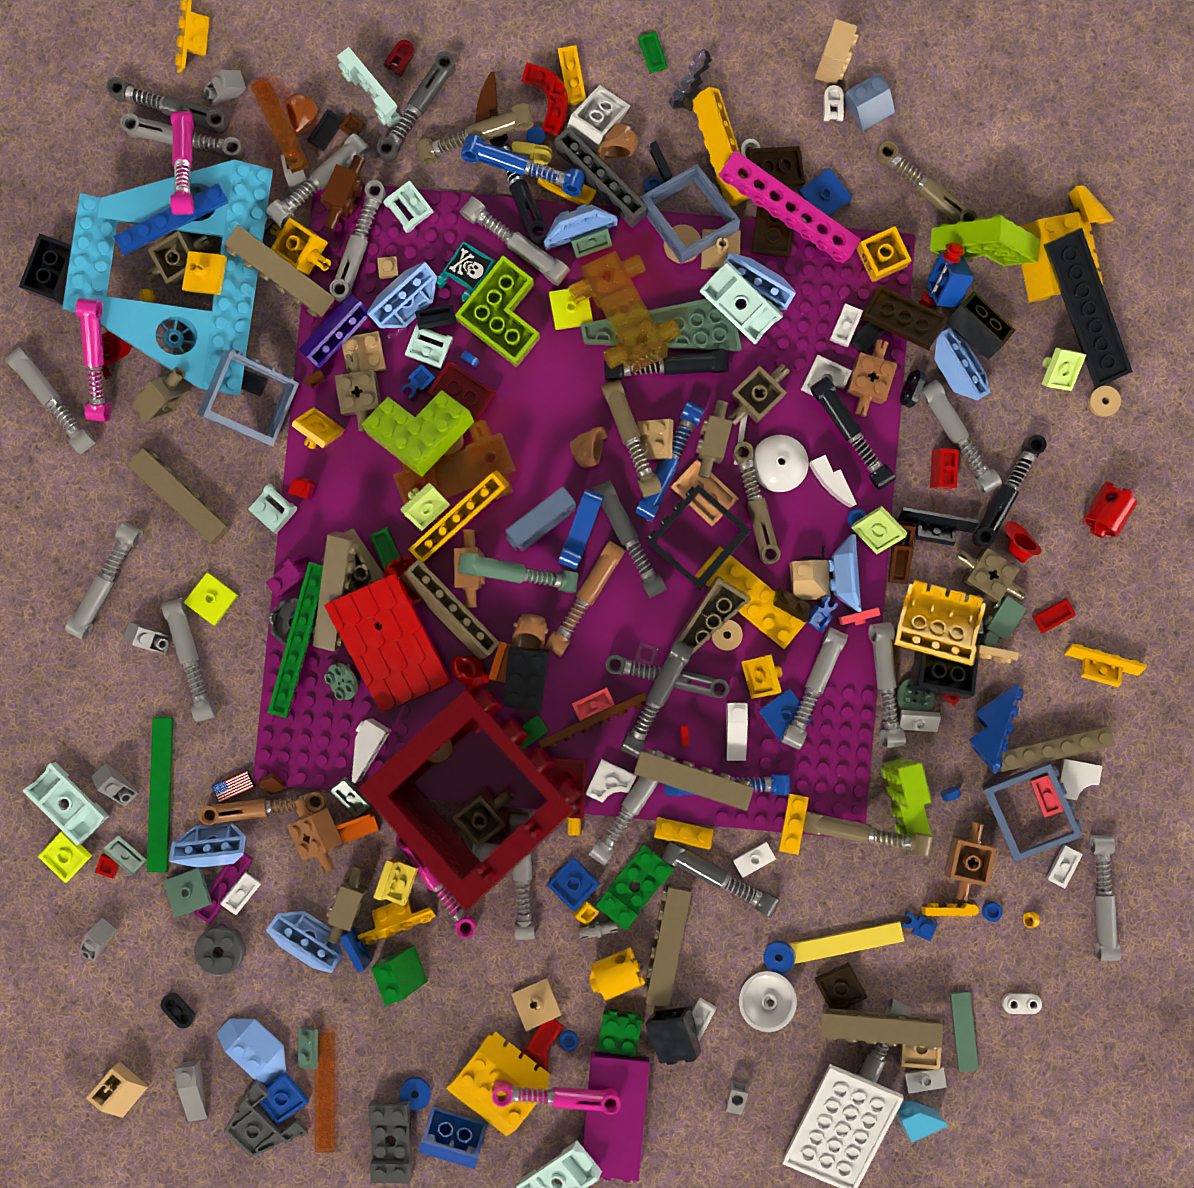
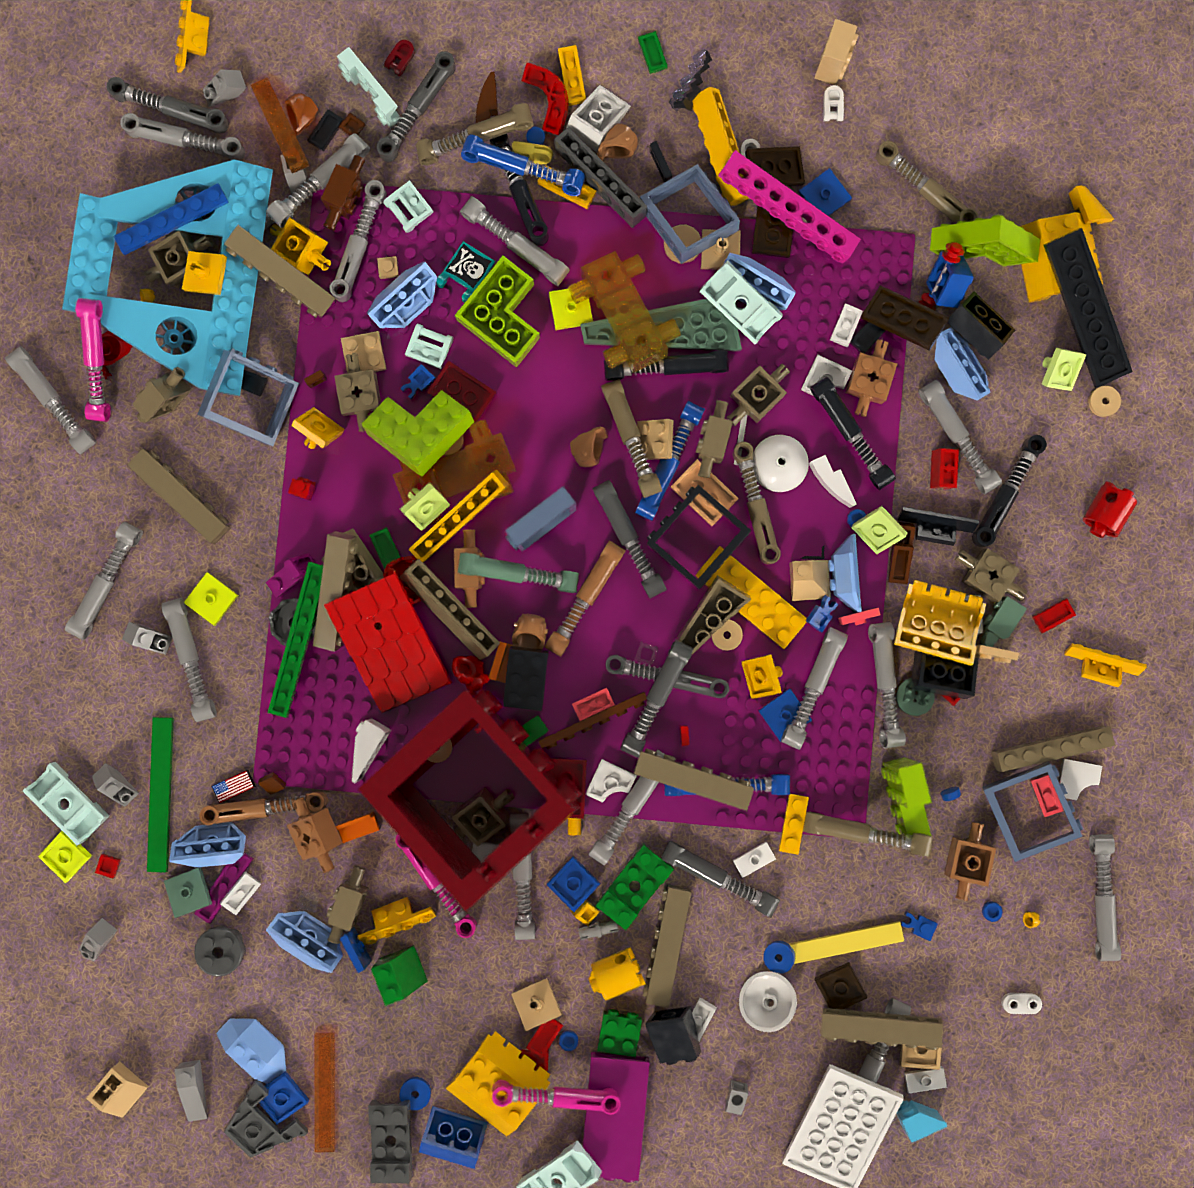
black brick [19,233,72,305] -> none
sand green plate [103,835,147,876] -> none
black plate [161,993,195,1029] -> none
dark pink piece [170,111,194,215] -> none
light aqua plate [248,484,297,534] -> none
dark purple brick [298,294,369,369] -> none
sand green plate [298,1026,318,1070] -> none
sand green plate [324,663,362,701] -> none
sand green plate [330,777,371,817] -> none
light yellow bracket [373,857,418,906] -> none
black tile [415,305,456,330] -> none
blue tile [460,351,479,368] -> none
light blue wedge [544,205,618,250] -> none
blue beam [558,489,604,569] -> none
sand green plate [570,226,612,258] -> none
blue tile [644,176,663,193] -> none
yellow plate [653,817,714,850] -> none
white slope [726,702,748,761] -> none
dark brown plate [773,587,812,623] -> none
sand blue slope [844,72,895,131] -> none
yellow brick [856,226,912,283] -> none
white plate [898,710,941,732] -> none
black plate [900,370,926,408] -> none
yellow hinge [921,903,979,916] -> none
sand green tile [949,991,979,1072] -> none
blue slope [969,683,1024,774] -> none
red piece [1005,521,1042,563] -> none
white plate [1045,844,1083,889] -> none

